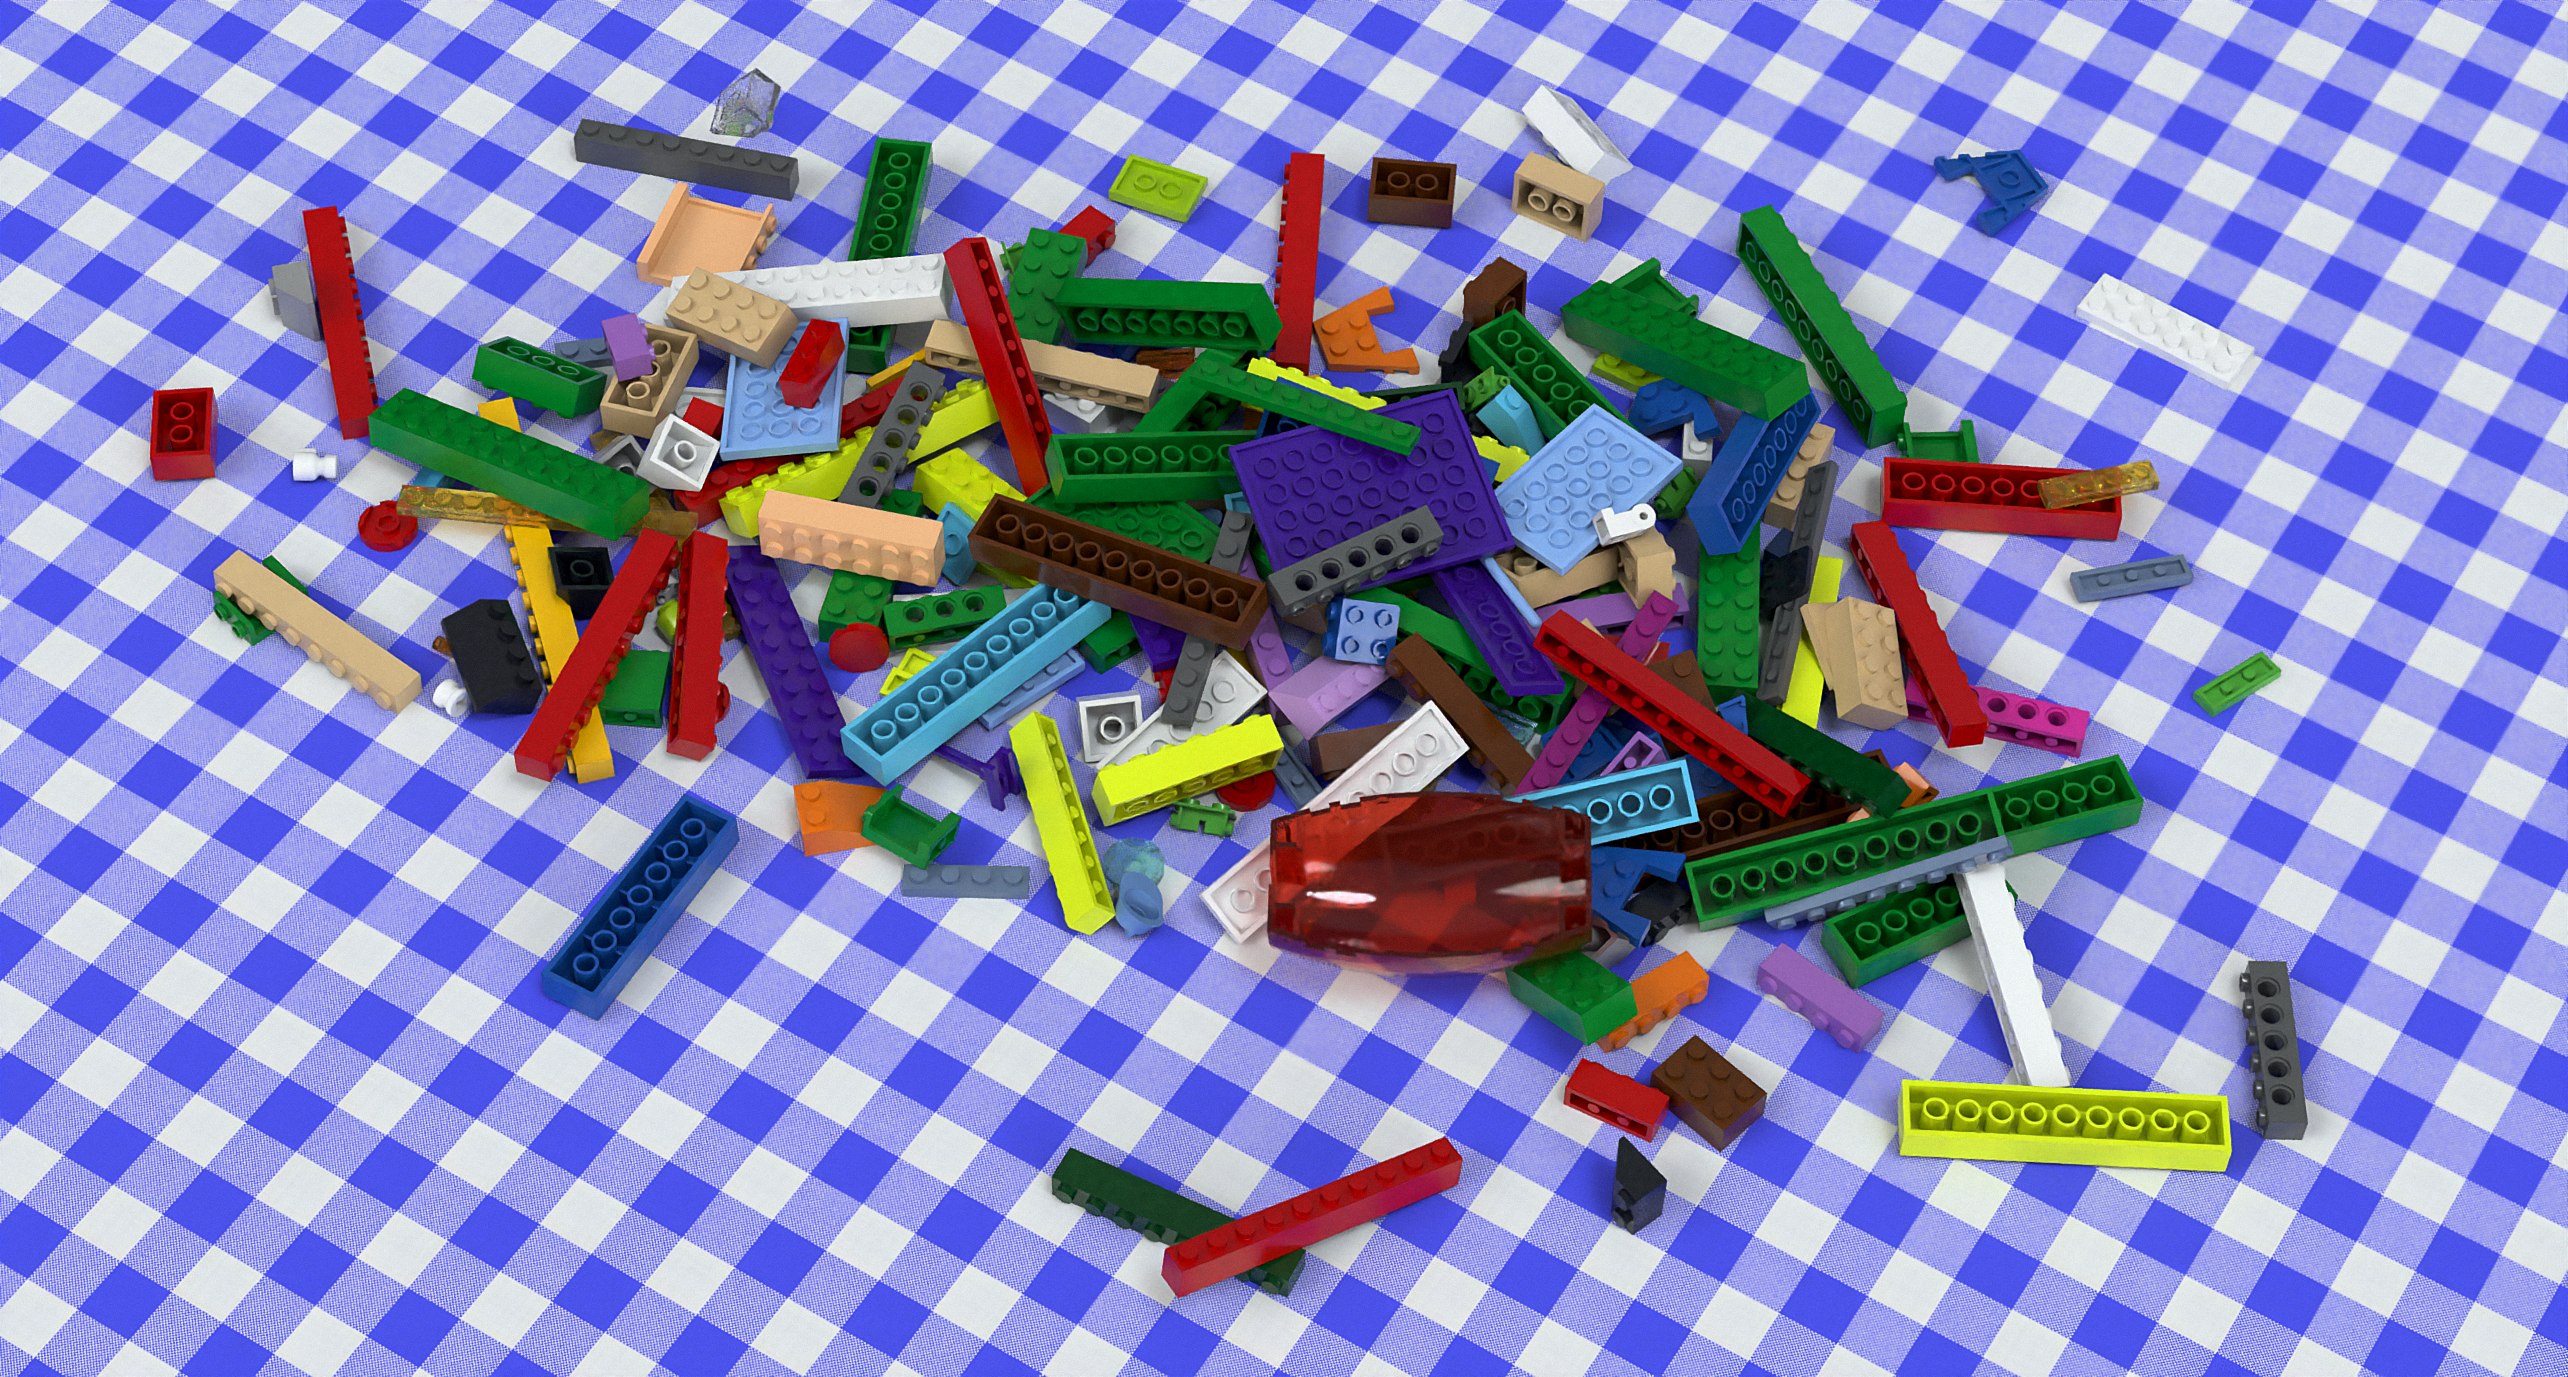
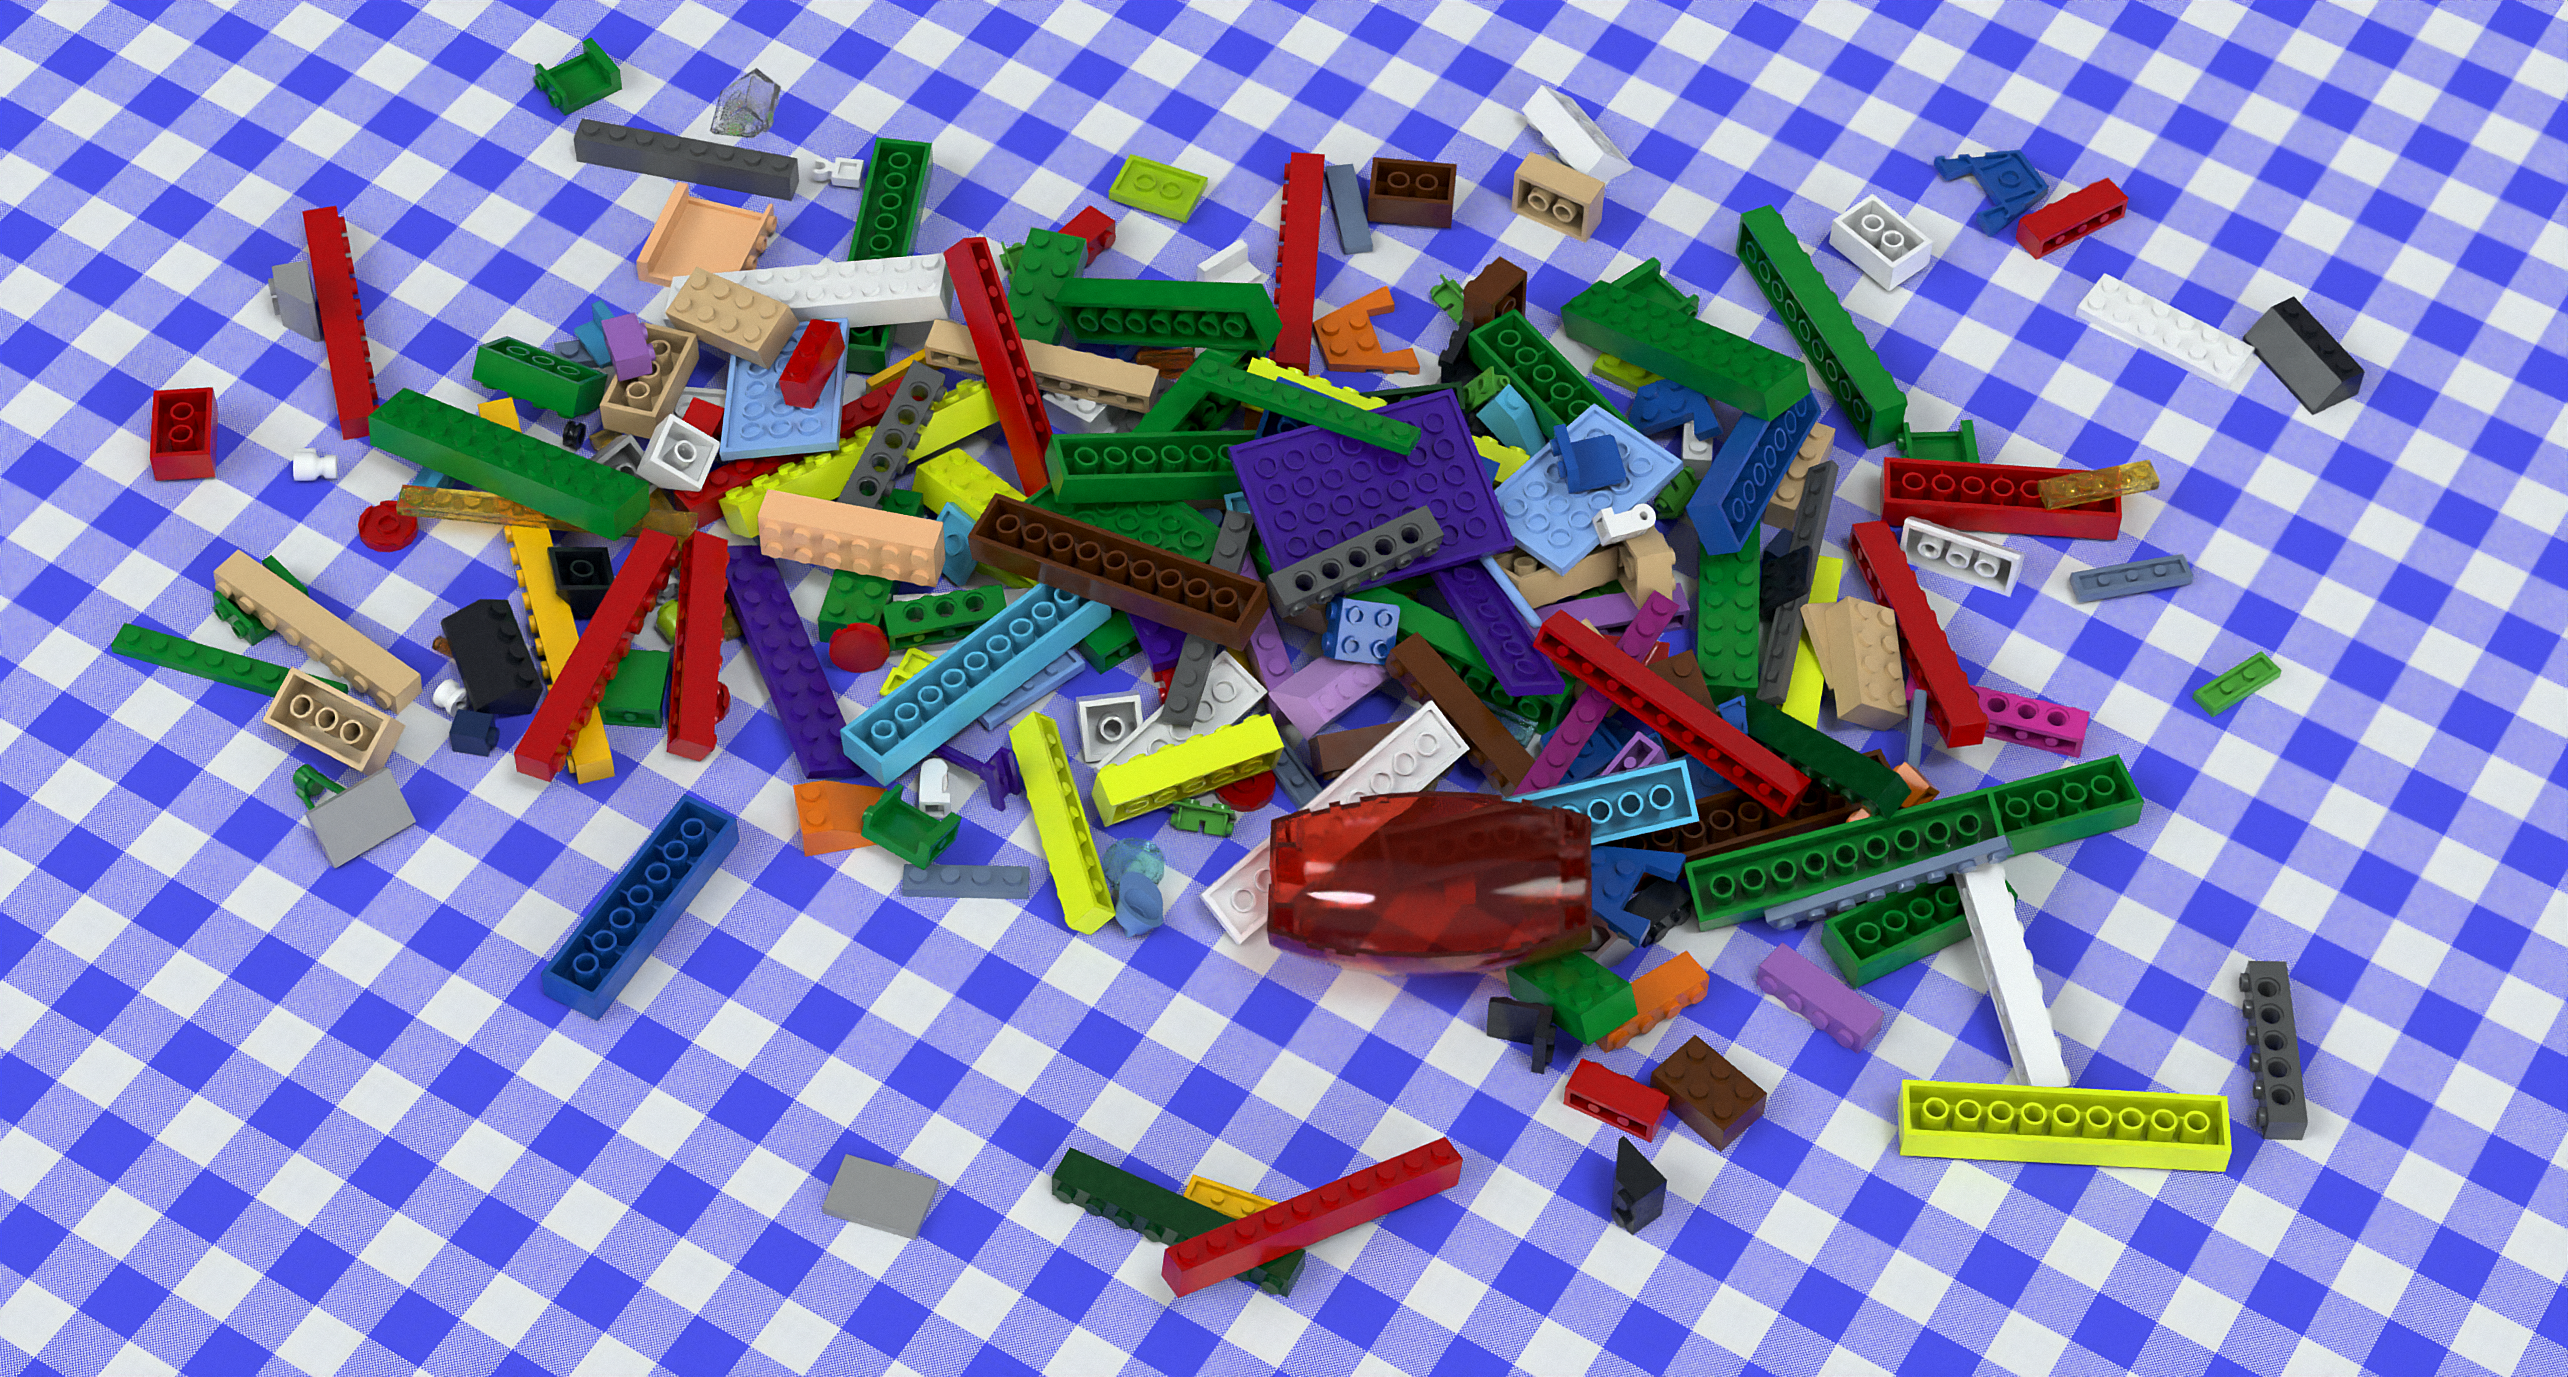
none -> green plate [111,623,349,698]
none -> tan brick [262,667,406,776]
none -> green plant [293,764,346,810]
none -> light grey tile [305,767,416,868]
none -> dark blue brick [449,709,500,757]
none -> green panel [533,37,622,116]
none -> black bush [563,420,586,449]
none -> dark azure panel [574,300,614,369]
none -> white plate [813,157,864,188]
none -> light grey tile [822,1154,939,1240]
none -> white leg [919,758,951,819]
none -> yellow tile [1183,1174,1279,1220]
none -> white panel [1197,239,1261,283]
none -> sand blue tile [1325,163,1373,255]
none -> bright green hinge [1430,274,1464,327]
none -> black bracket [1487,997,1557,1074]
none -> blue bracket [1550,424,1626,494]
none -> white brick [1829,194,1933,291]
none -> white slope [1900,516,2025,597]
none -> sand blue tile [1904,689,1927,771]
none -> red brick [2015,177,2129,260]
none -> slope [2243,296,2365,415]

